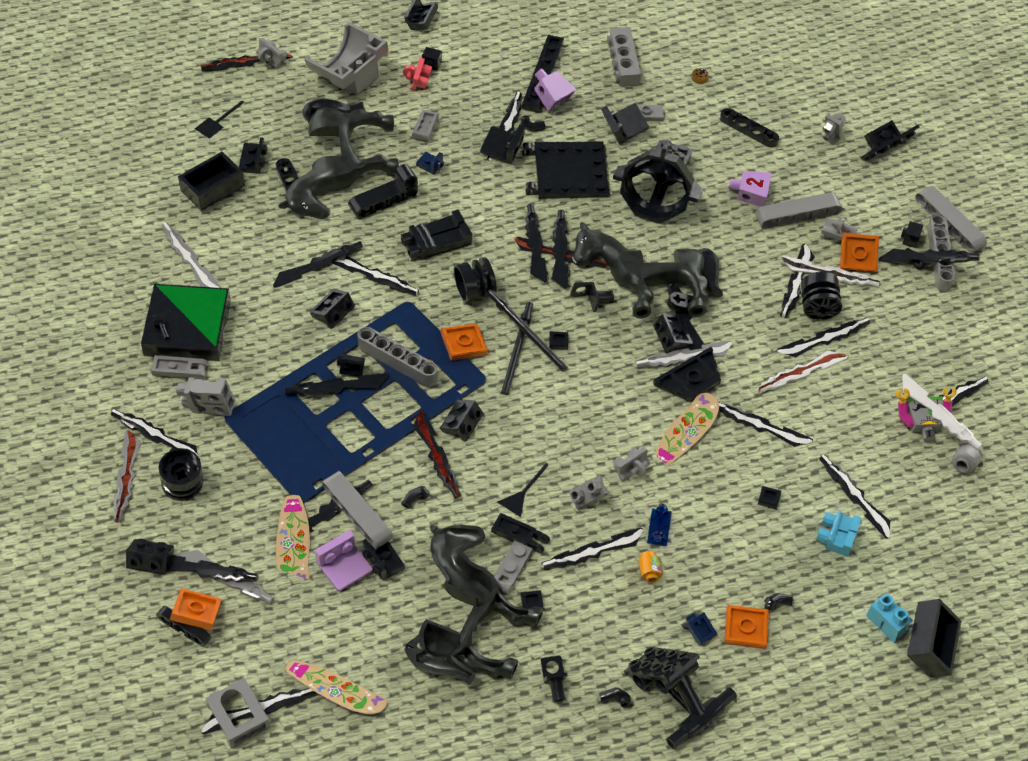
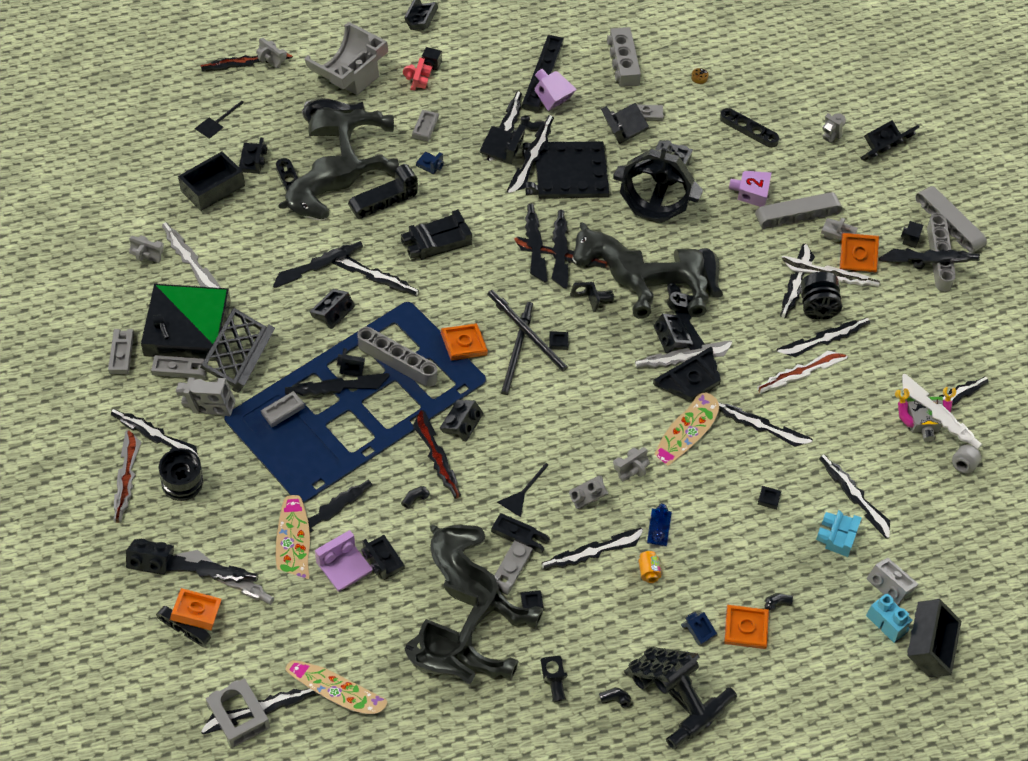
light grey beam [322,471,393,549] -> none
black wheel [454,257,497,302] -> none
none -> light grey plate [108,329,134,374]
none -> light grey hips [129,235,164,263]
none -> black fence [200,308,275,393]
none -> light grey plate [261,391,305,427]
none -> black sword [507,115,554,193]
none -> light grey bracket [867,558,919,605]

